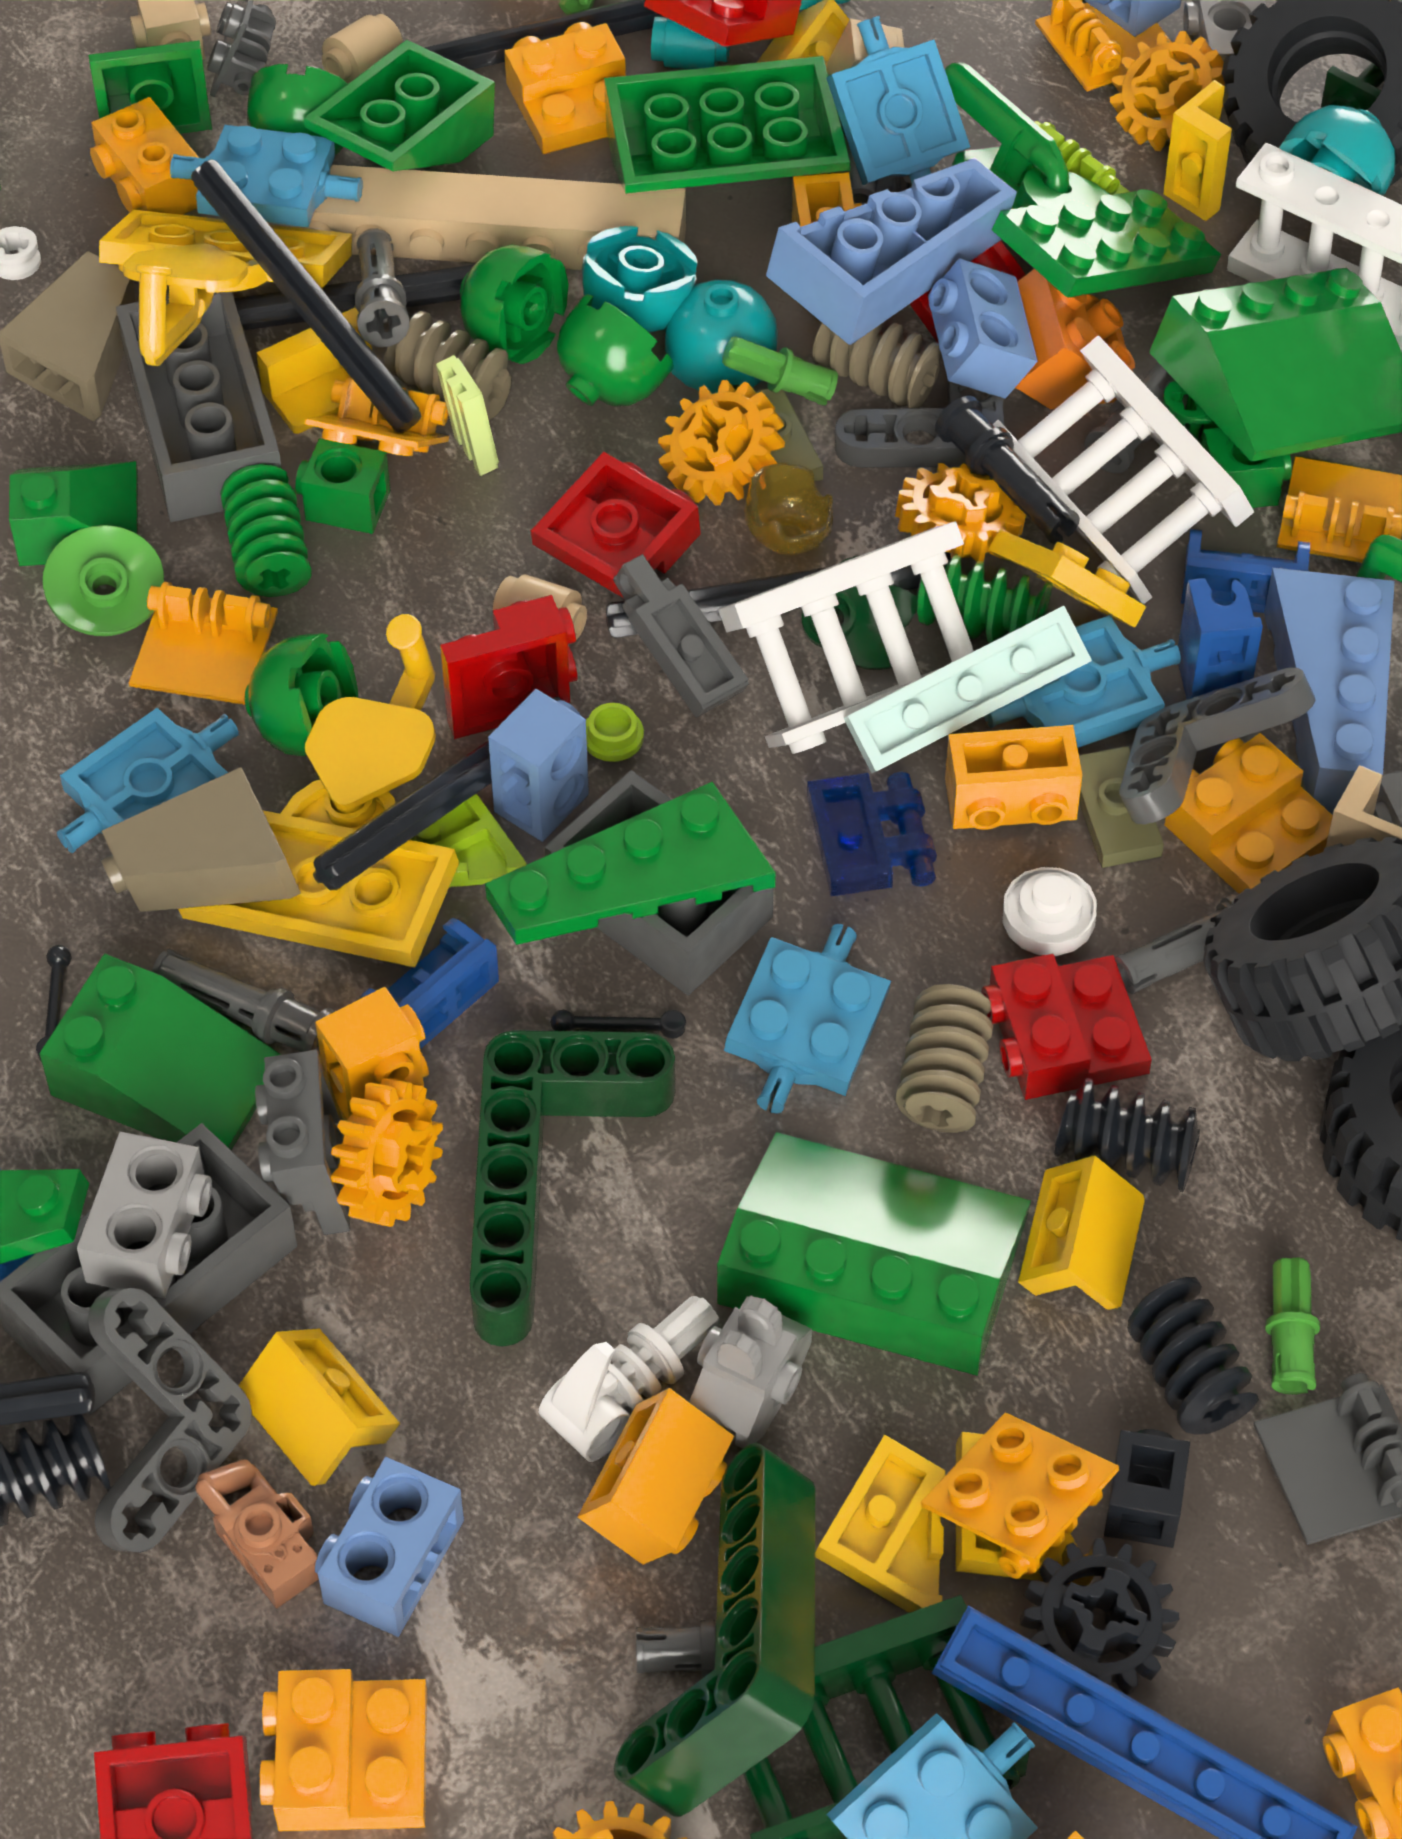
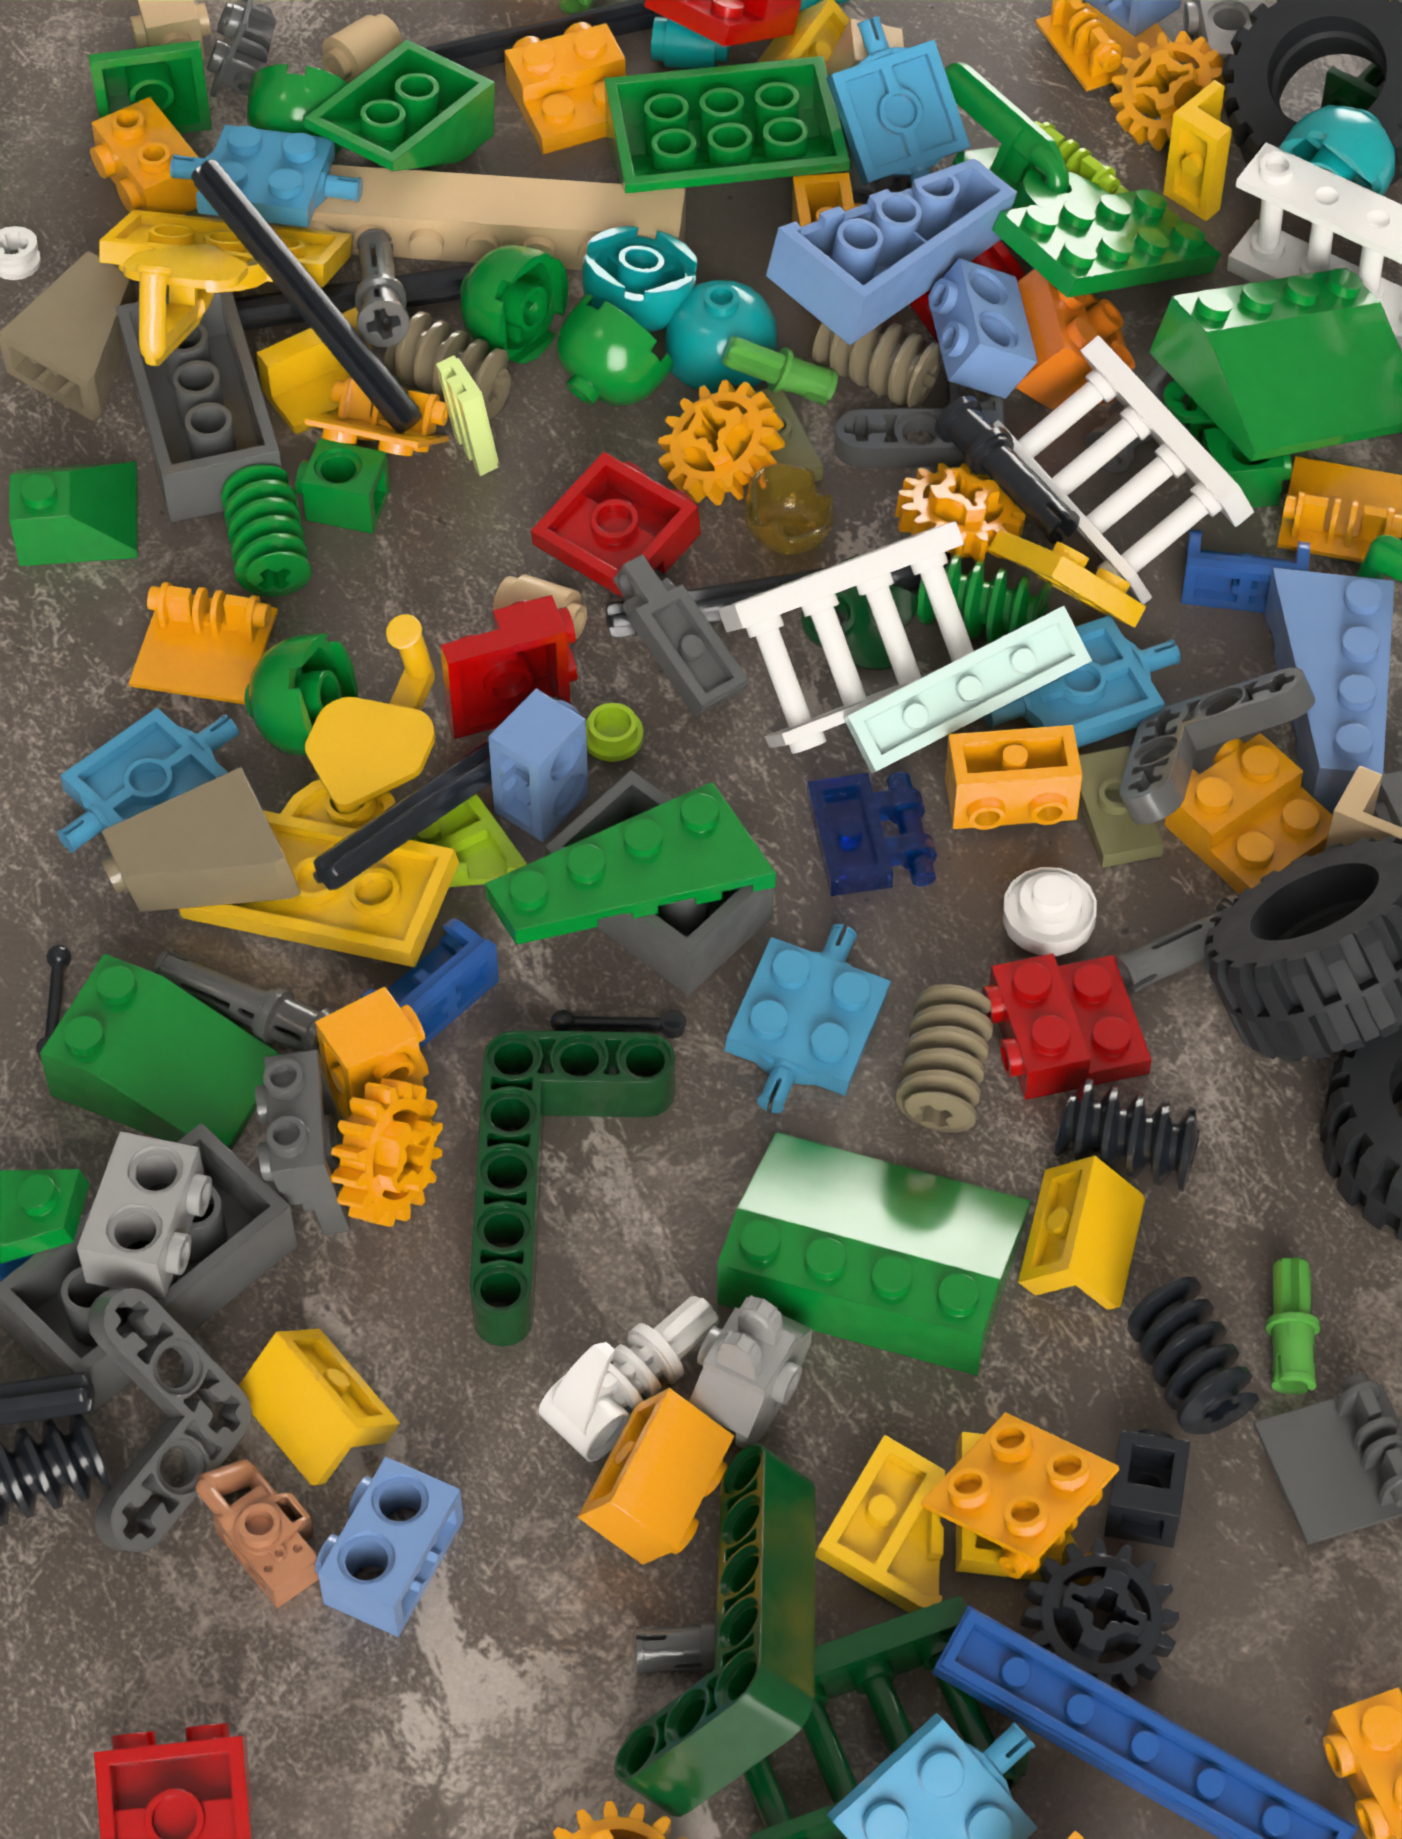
bright green dish [43,525,164,636] -> none
light orange plate [260,1669,427,1831] -> none
blue hinge [1178,578,1263,700] -> none

